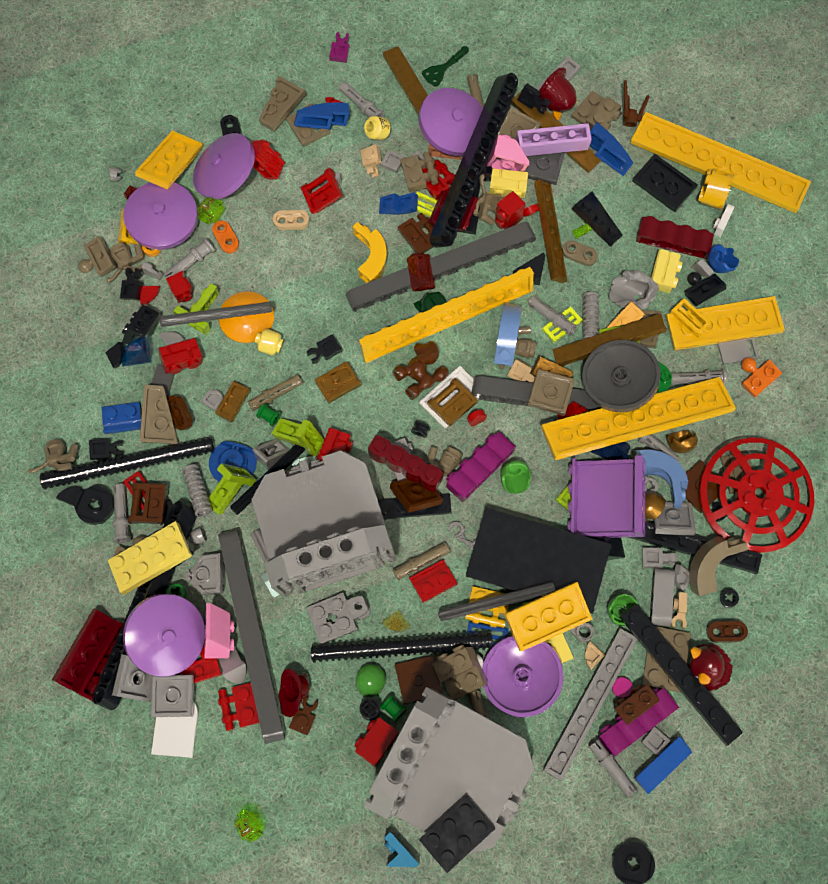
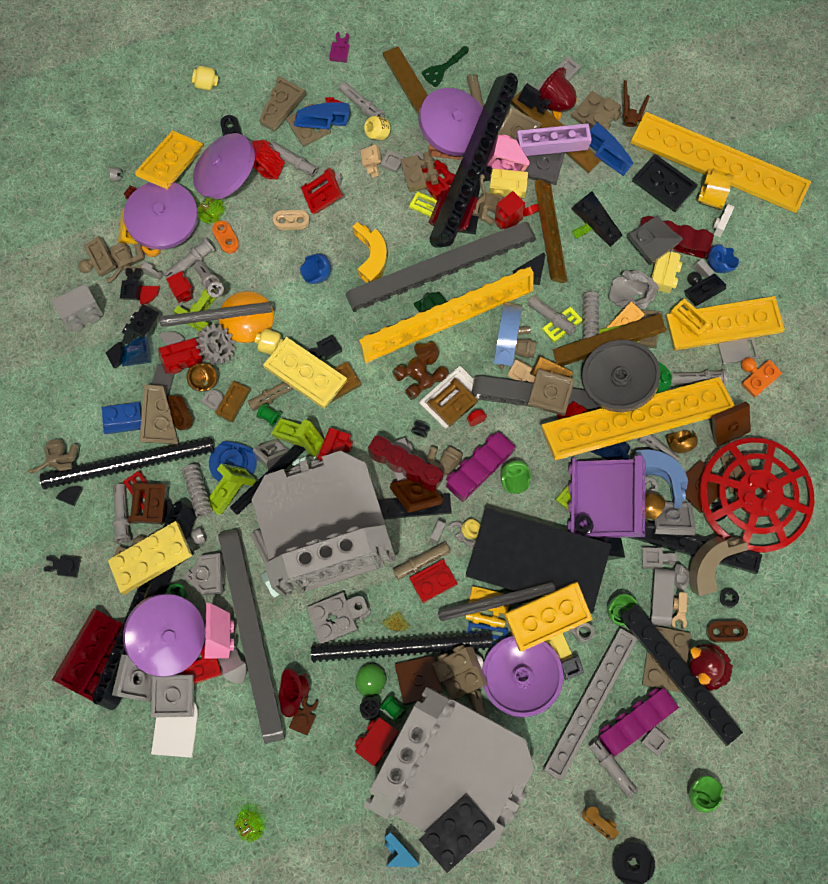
black plate [74,486,114,525] -> none
black plate [89,439,123,460] -> none
red plate [218,683,259,731] -> none
blue slope [379,192,418,215] -> none
reddish brown plate [397,213,433,257] -> none
clear red slope [407,253,435,292] -> none
dark tan plate [562,241,598,266] -> none
tan tile [585,641,605,670] -> none
dark pink tile [612,677,633,698] -> none
reddish brown bracket [614,684,659,725] -> none
blue slope [634,736,692,794] -> none
none -> black plate [44,555,81,578]
none -> light grey brick [52,284,103,332]
none -> pearl gold hair [186,363,217,392]
none -> light yellow head [192,66,218,91]
none -> light grey pin [194,261,224,297]
none -> light grey gear [196,324,236,365]
none -> light yellow plate [263,337,347,409]
none -> light grey pin [270,141,318,177]
none -> blue hair [300,253,331,284]
none -> light grey tile [430,520,446,545]
none -> light yellow tile [461,519,480,540]
none -> black tile [560,653,584,680]
none -> black bush [575,515,594,535]
none -> pearl gold plate [582,806,620,841]
none -> dark grey plate [628,215,683,265]
none -> bright green hair [688,775,723,813]
none -> reddish brown plate [712,402,751,447]

